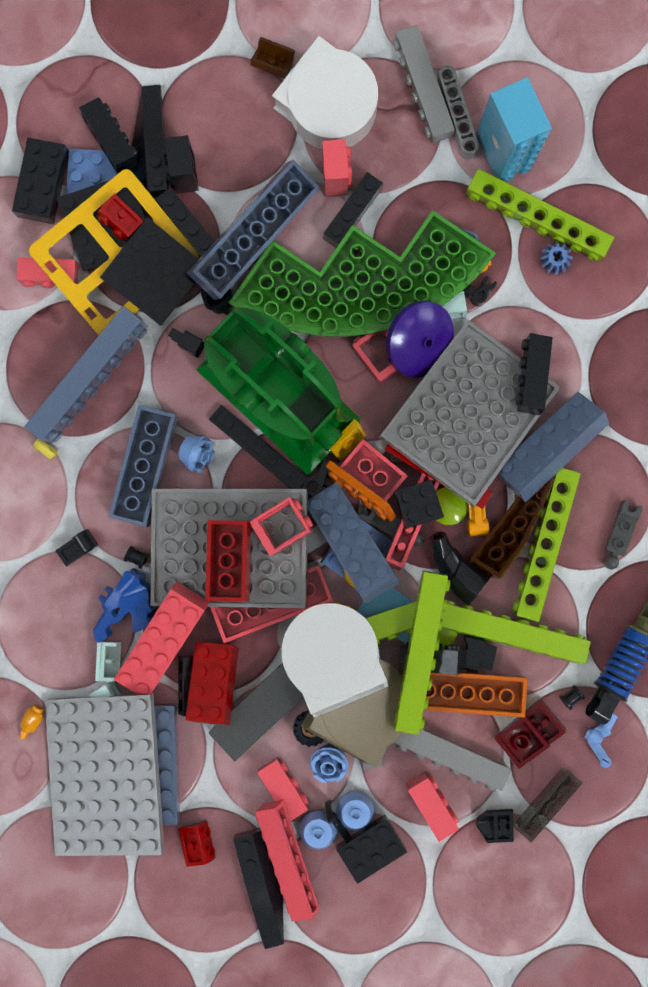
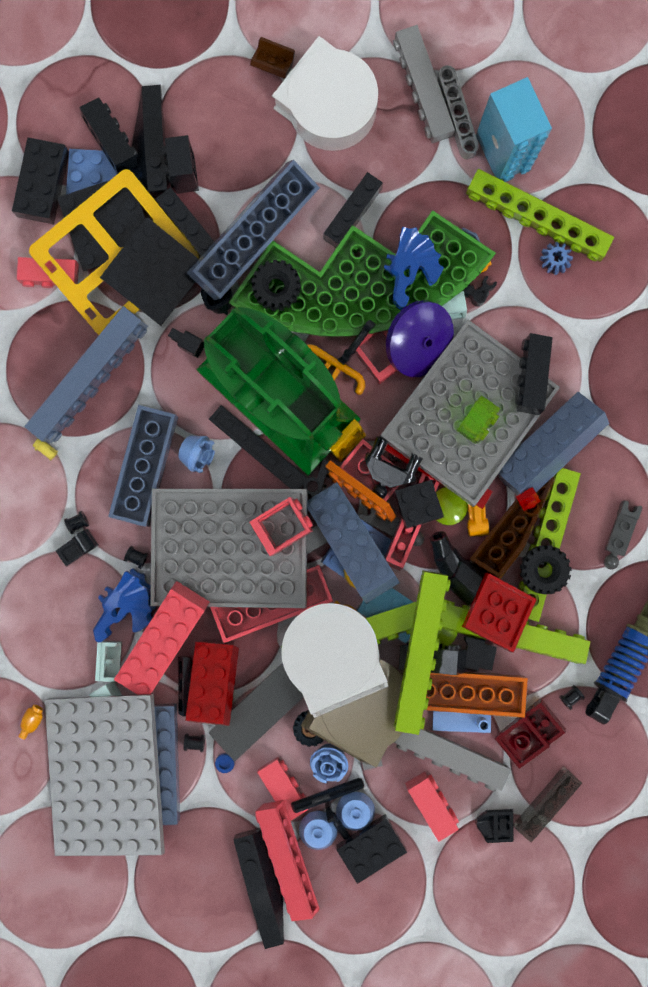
red bracket [96,193,143,241] -> none
red bracket [178,821,216,867] -> none
red brick [205,520,251,602] -> none
coral brick [322,139,352,197] -> none
light blue pin [584,714,618,768] -> none
none -> black bush [64,511,89,534]
none -> black bush [184,733,205,752]
none -> blue tile [215,753,235,773]
none -> black tyre [251,259,301,312]
none -> black axle [291,778,364,813]
none -> light orange piece [307,344,365,395]
none -> black bar [338,320,376,365]
none -> black connector [365,436,423,499]
none -> blue animal [384,227,444,310]
none -> light blue piece [432,711,491,733]
none -> clear neon green brick [456,395,501,444]
none -> red plate [462,573,537,653]
none -> red plate [516,487,541,511]
none -> black tyre [519,545,572,595]

